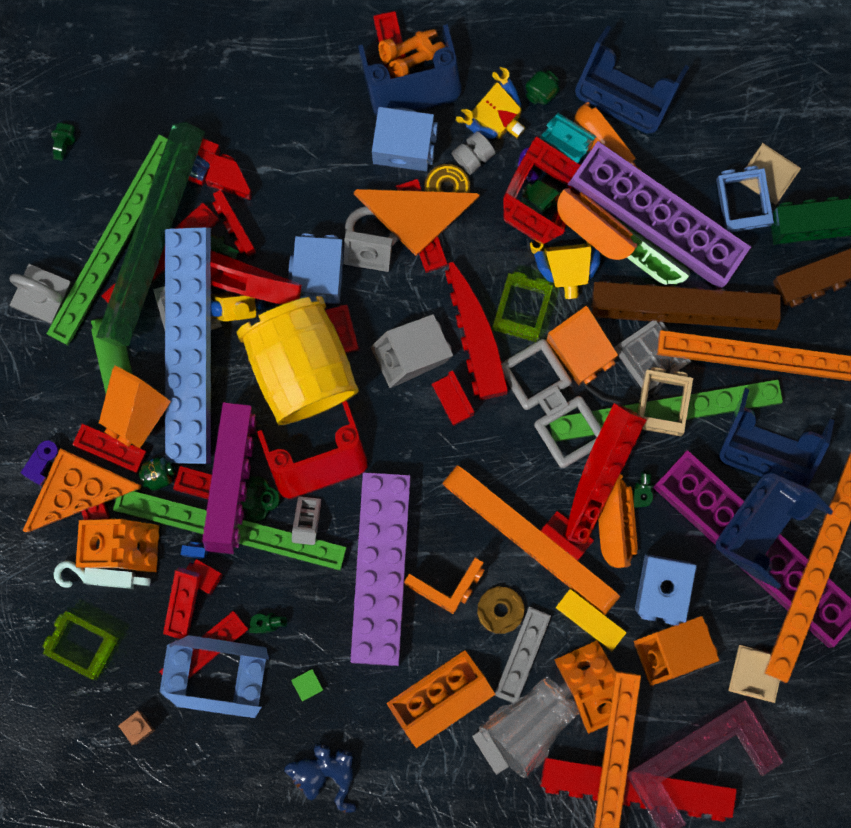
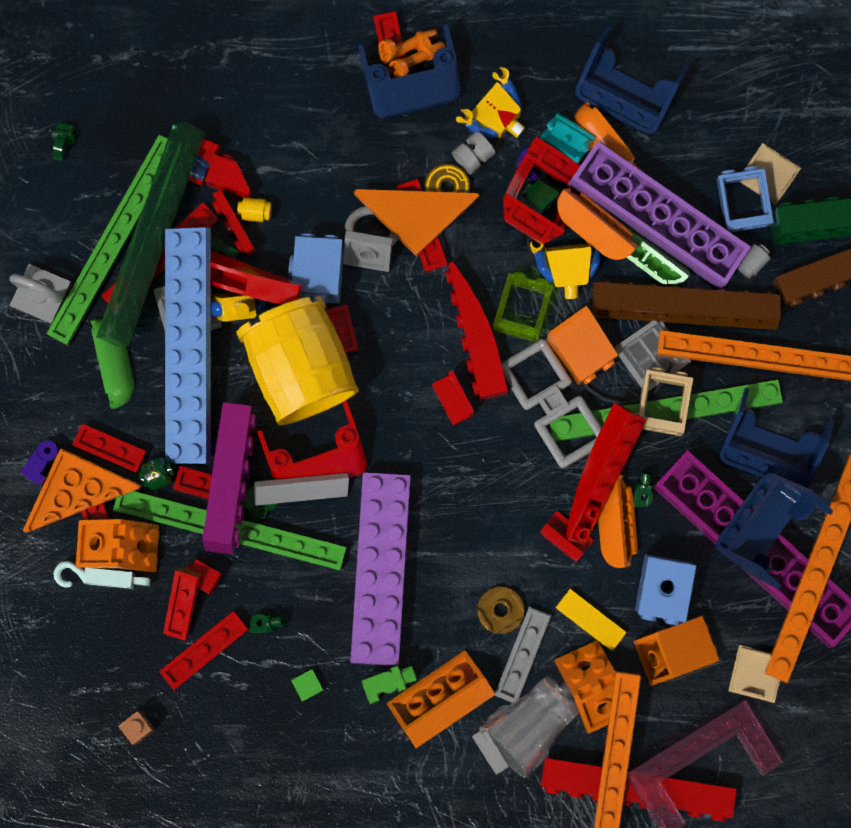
clear neon green window [42,611,119,680] -> none
orange slope [99,365,171,448] -> none
medium blue wedge [160,635,269,718] -> none
blue plate [181,542,208,559] -> none
dark blue animal [284,743,356,813] -> none
light grey slope [292,496,322,545] -> none
light grey slope [370,315,453,388] -> none
medium blue brick [372,107,438,171] -> none
orange bracket [404,558,485,614] -> none
orange beam [442,465,620,615] -> none
dark green head [525,70,560,105] -> none
none -> yellow brick [237,197,272,222]
none -> light grey tile [254,473,349,506]
none -> bright green hips [362,666,417,704]
none -> light grey brick [737,244,770,278]

